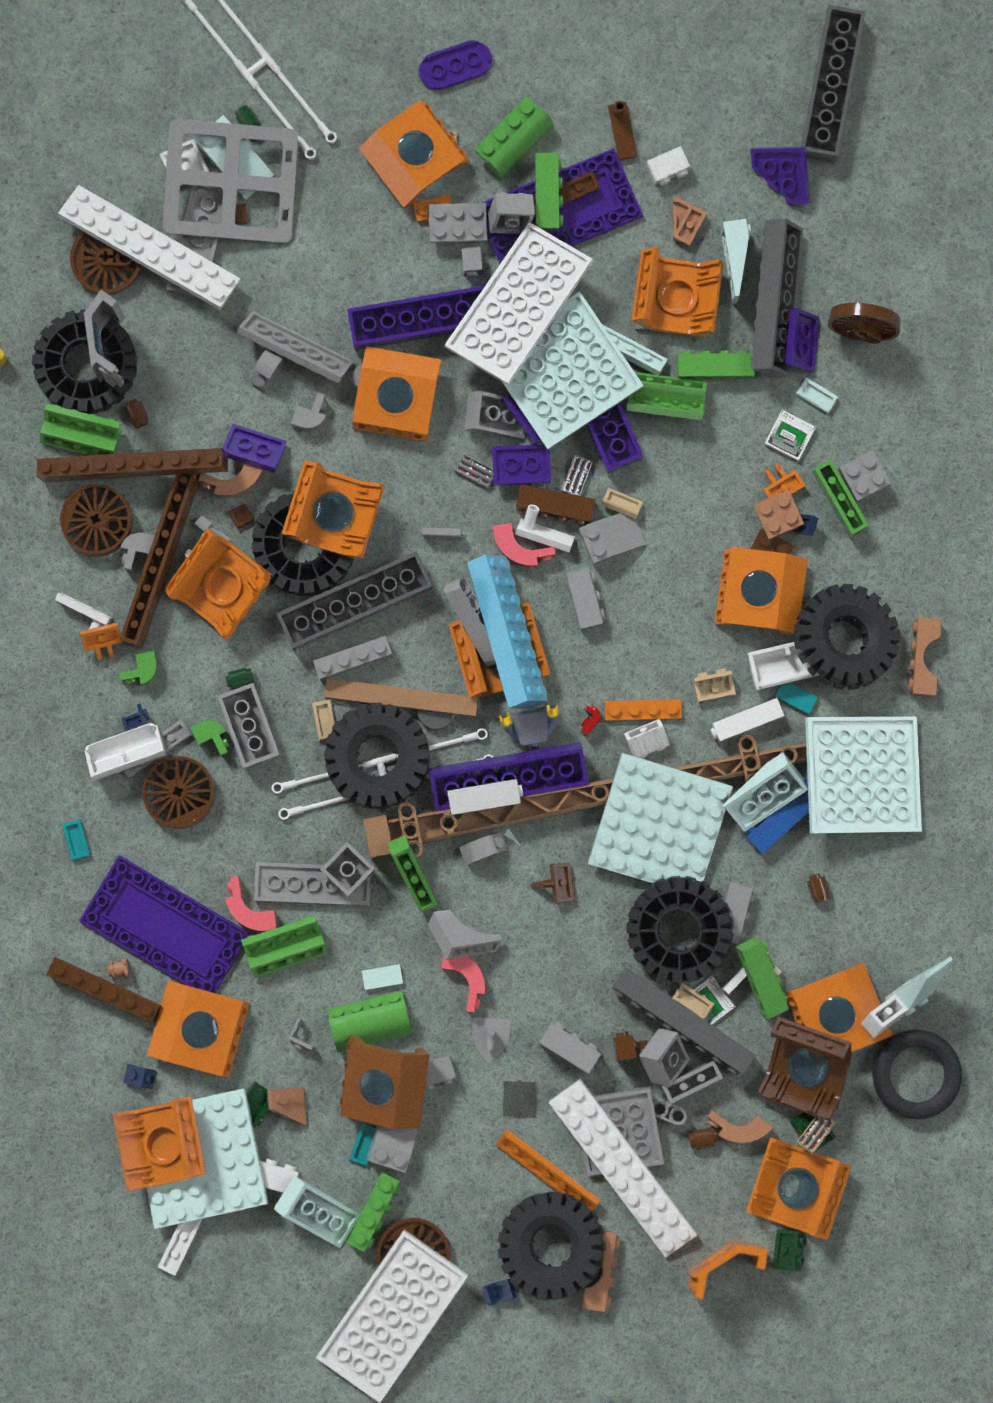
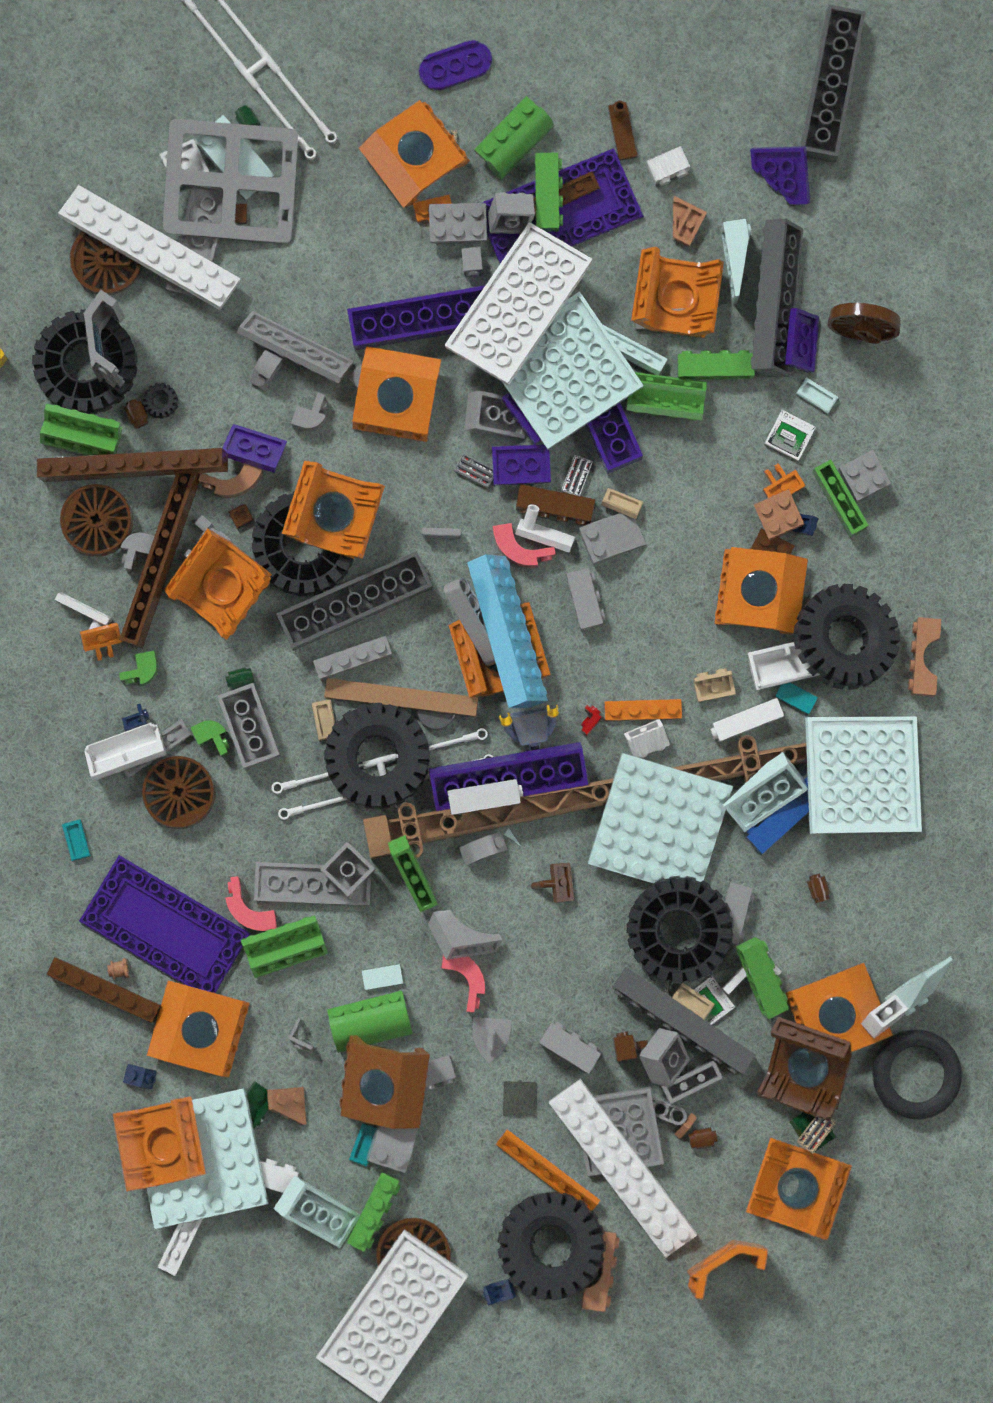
nougat arch [707,1110,773,1143] -> none
dark green bracket [772,1229,807,1271] -> none
none -> black tyre [143,383,178,419]
none -> nougat tile [675,1113,696,1138]

